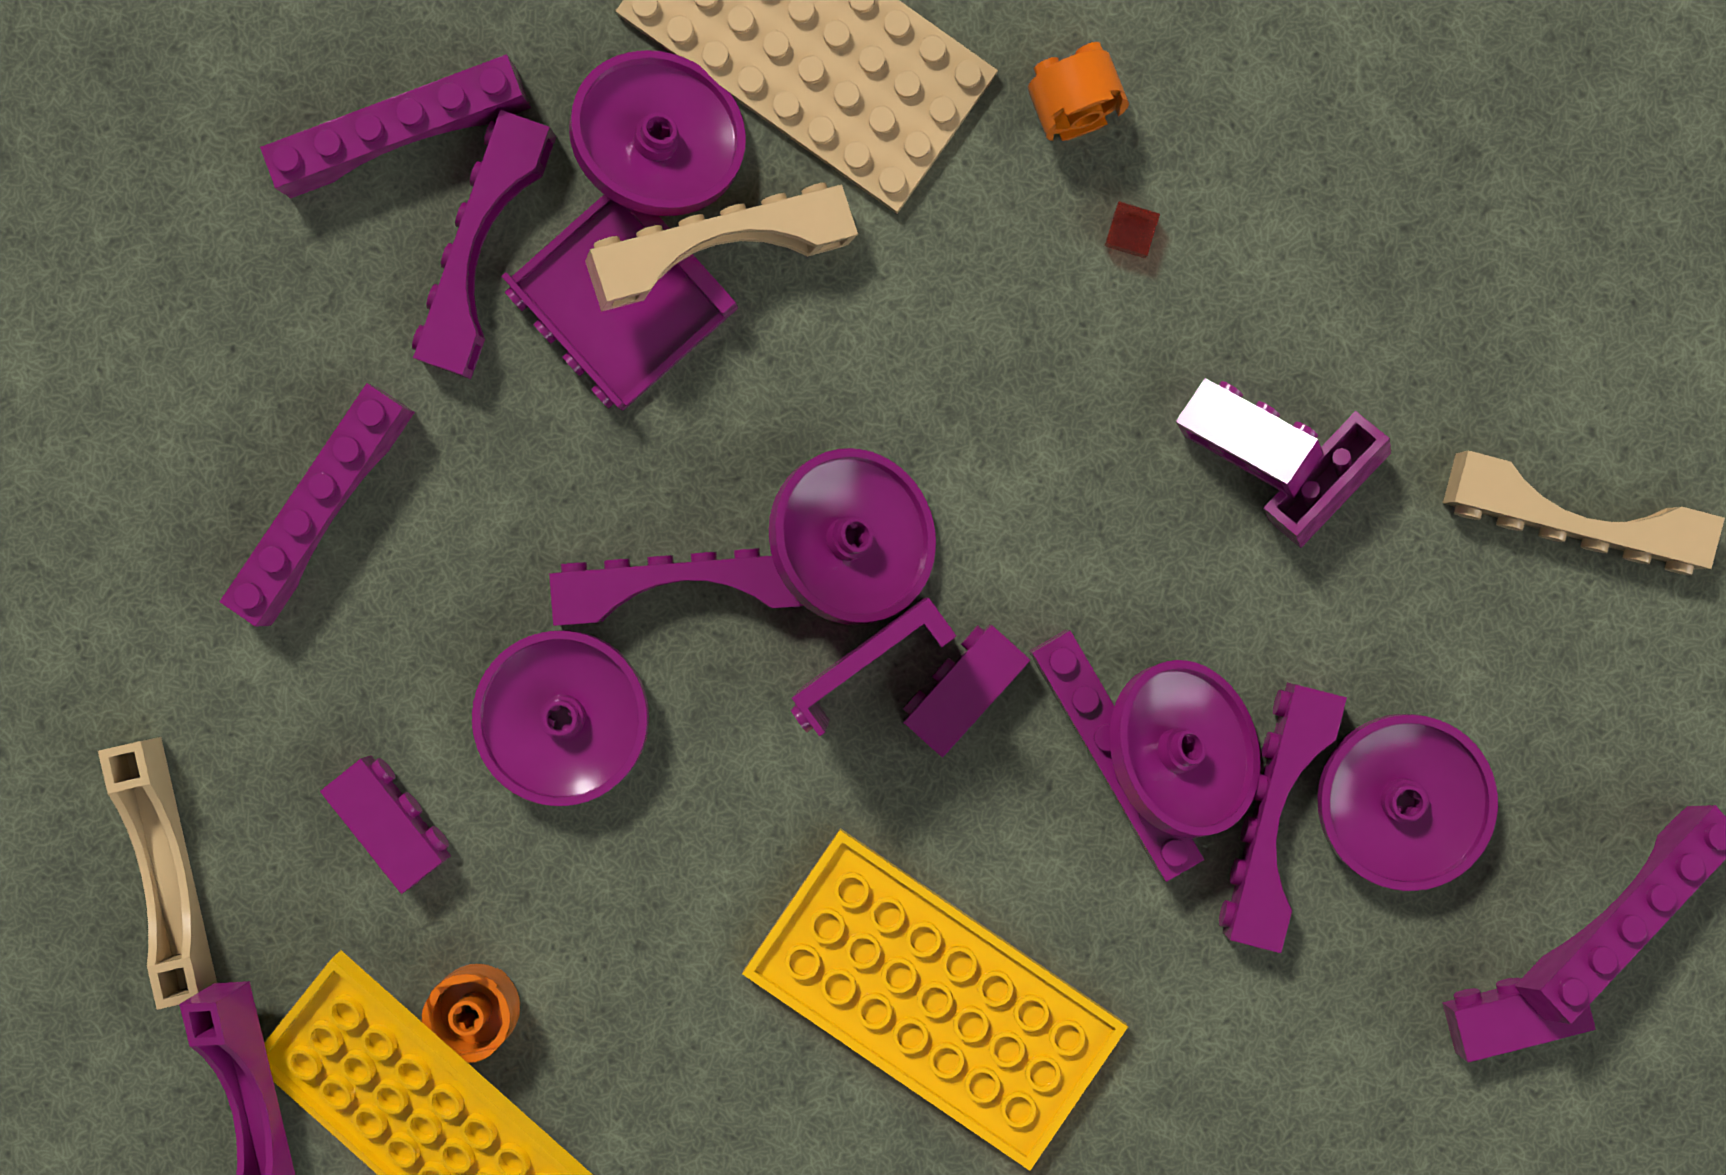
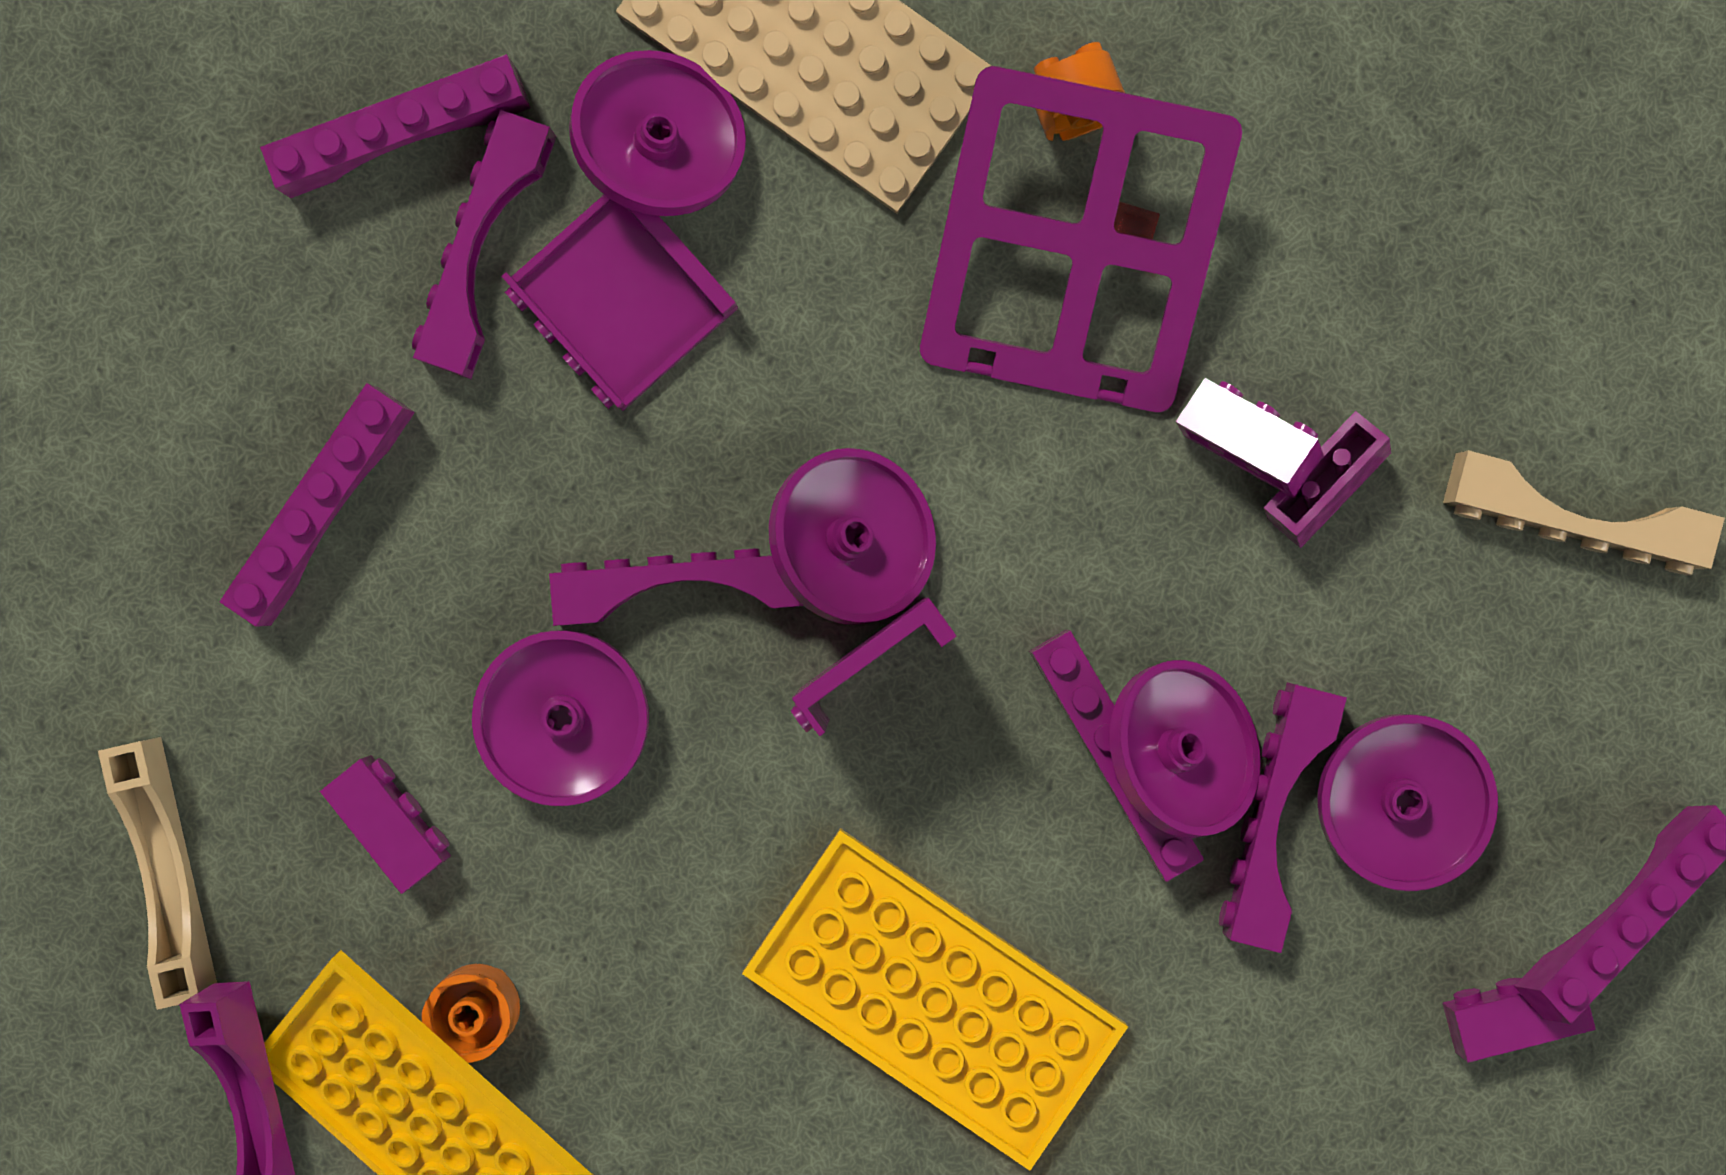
tan arch [585,183,858,312] -> none
magenta brick [903,624,1030,758] -> none
none -> magenta window [920,66,1242,412]

